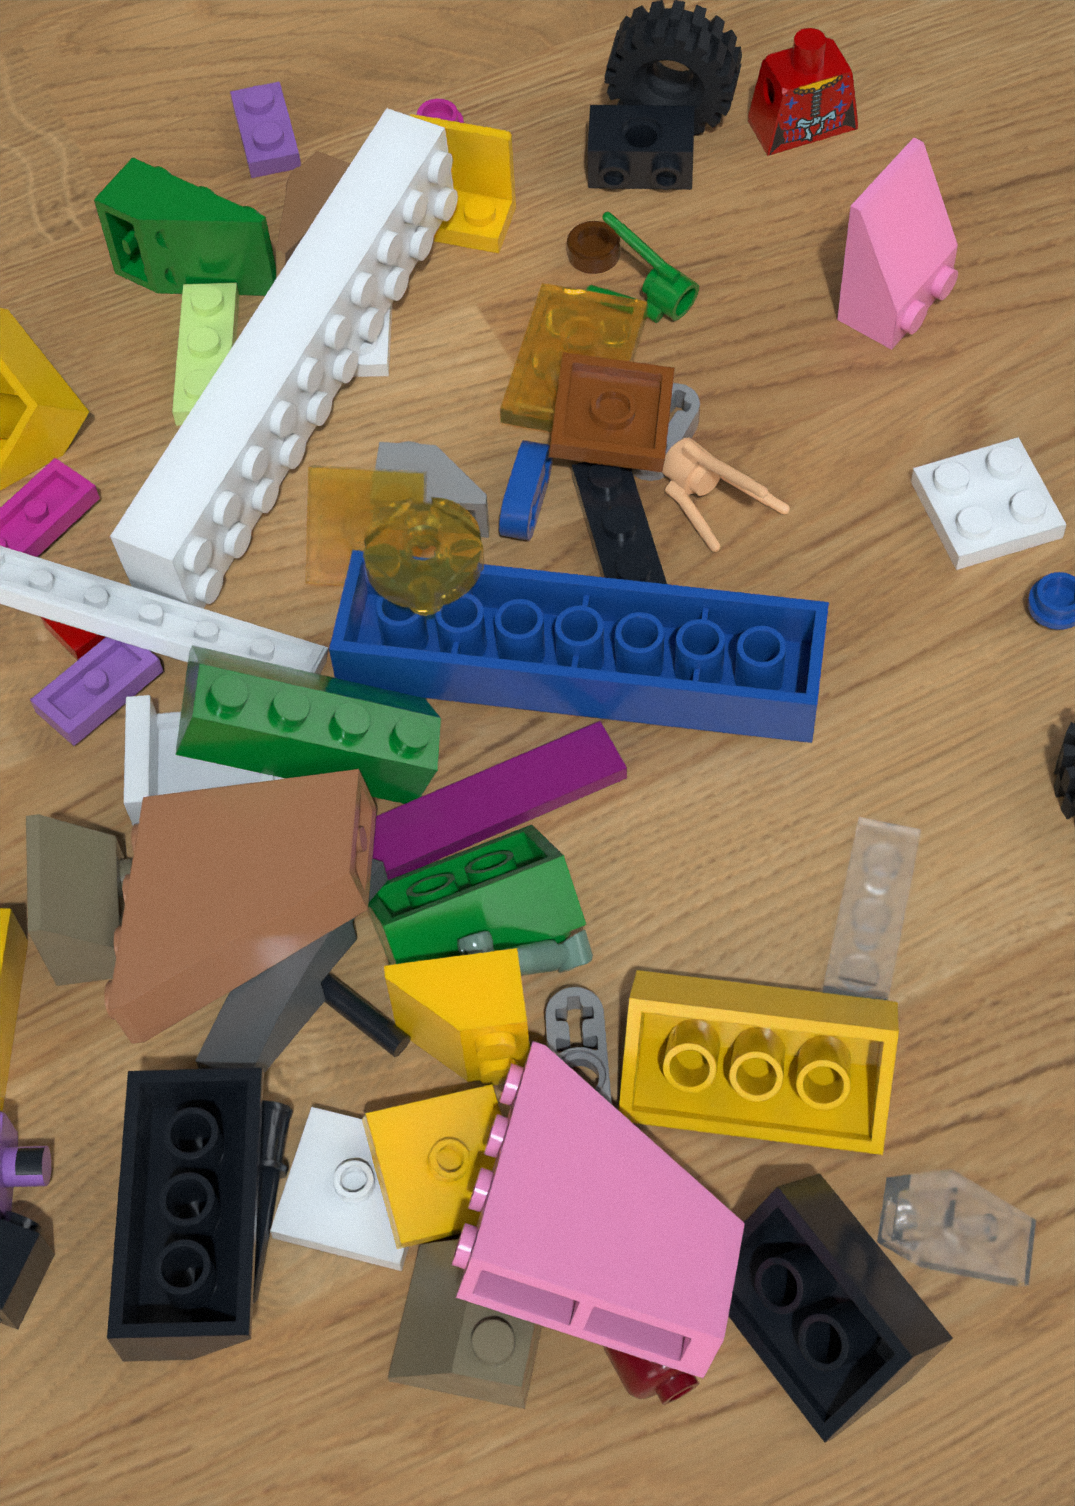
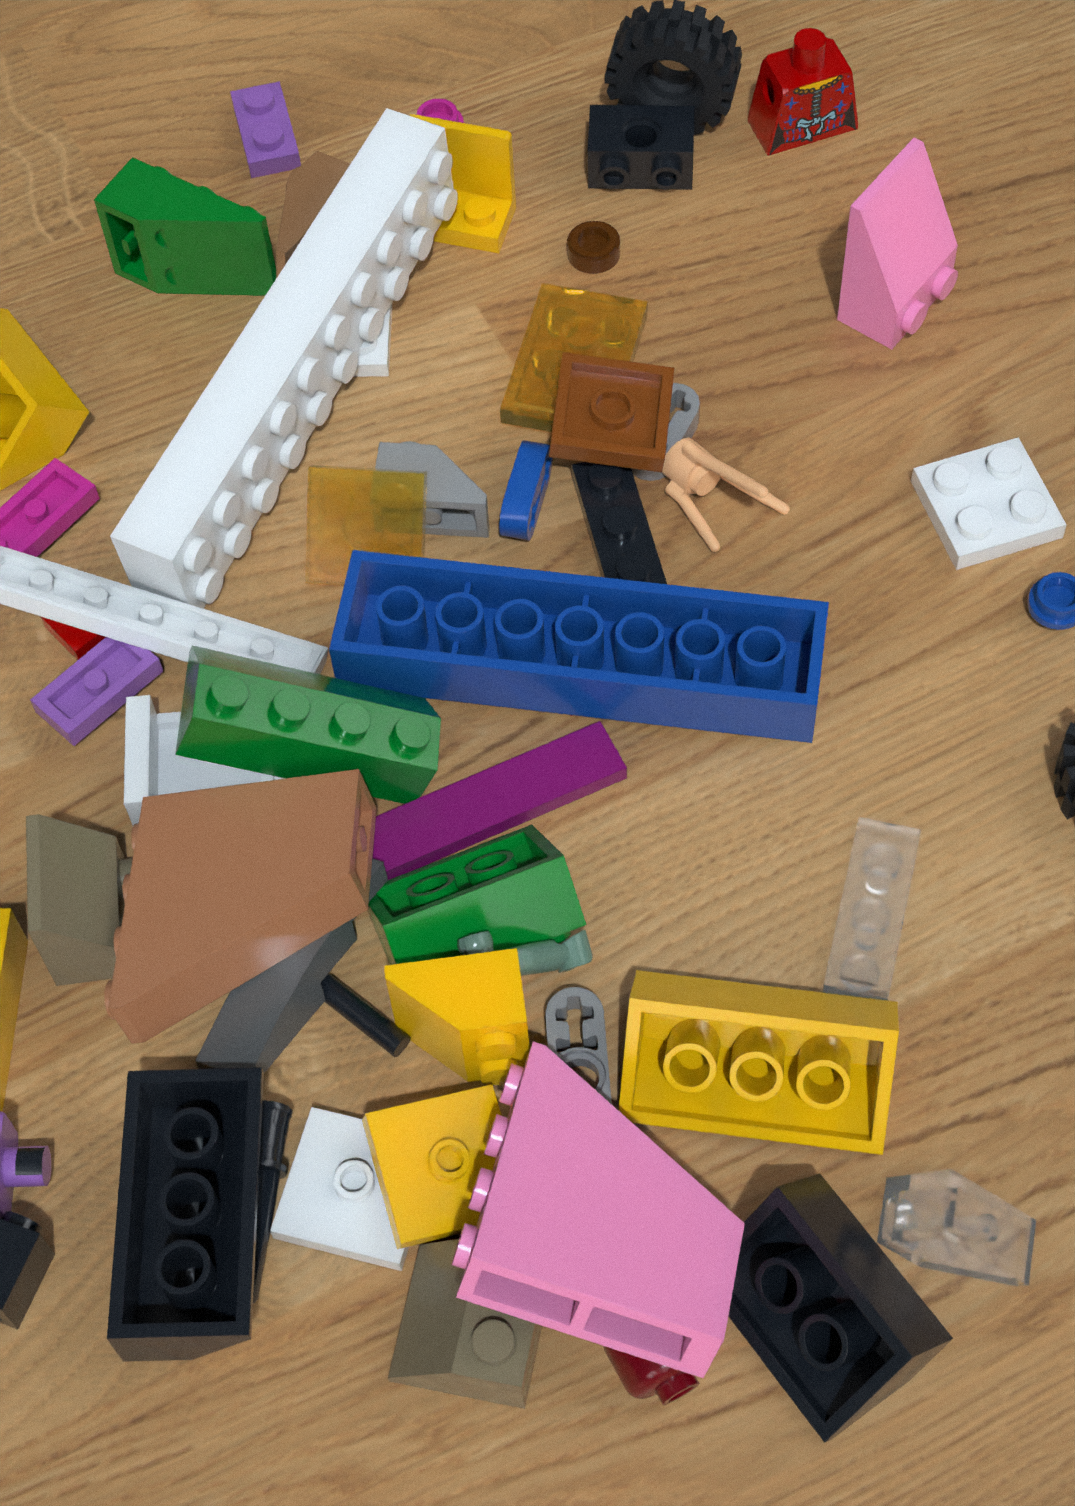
yellowish green plate [172,283,240,426] -> none
clear yellow plate [363,497,485,616] -> none
green plant [586,212,699,323] -> none

